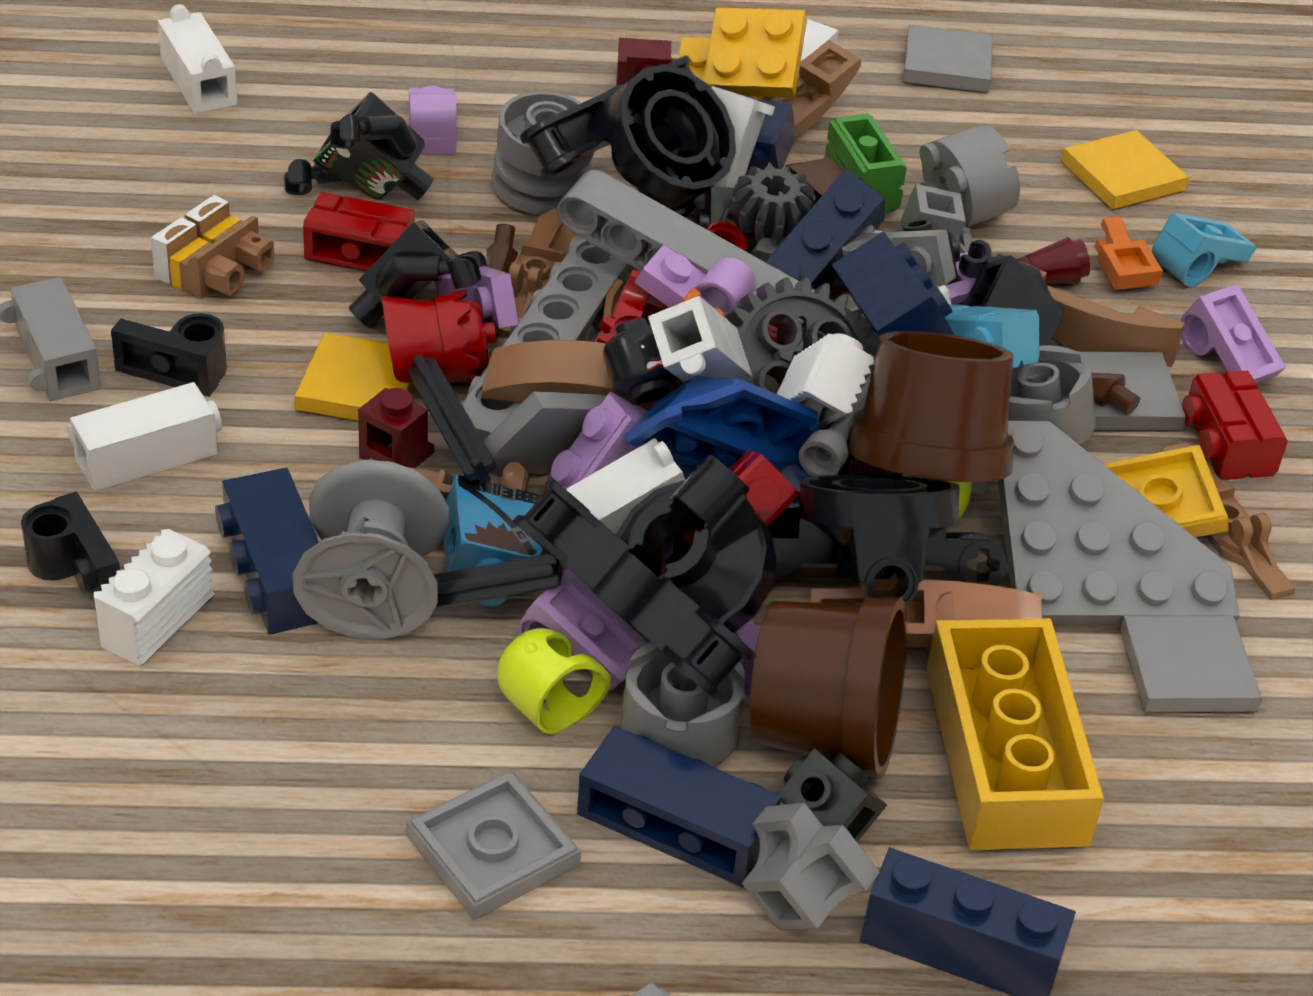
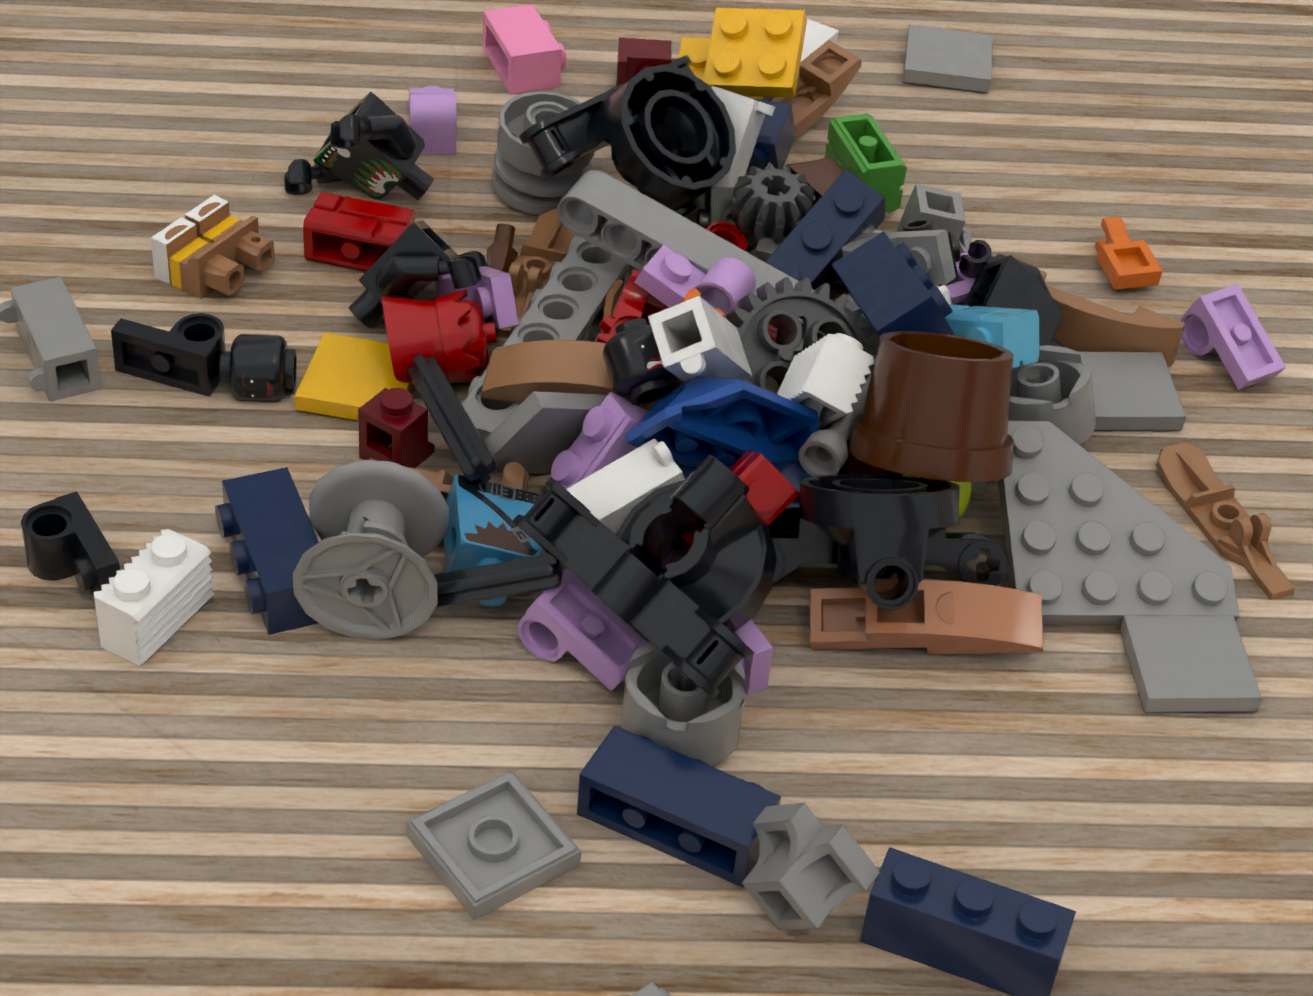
white brick [67,382,222,492] -> none
white brick [157,4,237,114] -> none
neon yellow helmet [497,628,611,735] -> none
reddish brown piece [750,597,907,779] -> none
pearl dark grey brick [777,748,887,842] -> none
light grey brick [919,124,1020,228] -> none
yellow brick [926,618,1104,850] -> none
dark red cone [1017,237,1090,285] -> none
yellow tile [1061,130,1189,210] -> none
reddish brown bar [1092,373,1140,414] -> none
yellow tile [1103,445,1228,538] -> none
medium azure plate [1152,212,1257,287] -> none
red brick [1182,370,1288,480] -> none
none -> black head [219,334,297,402]
none -> bright pink piece [483,4,566,95]

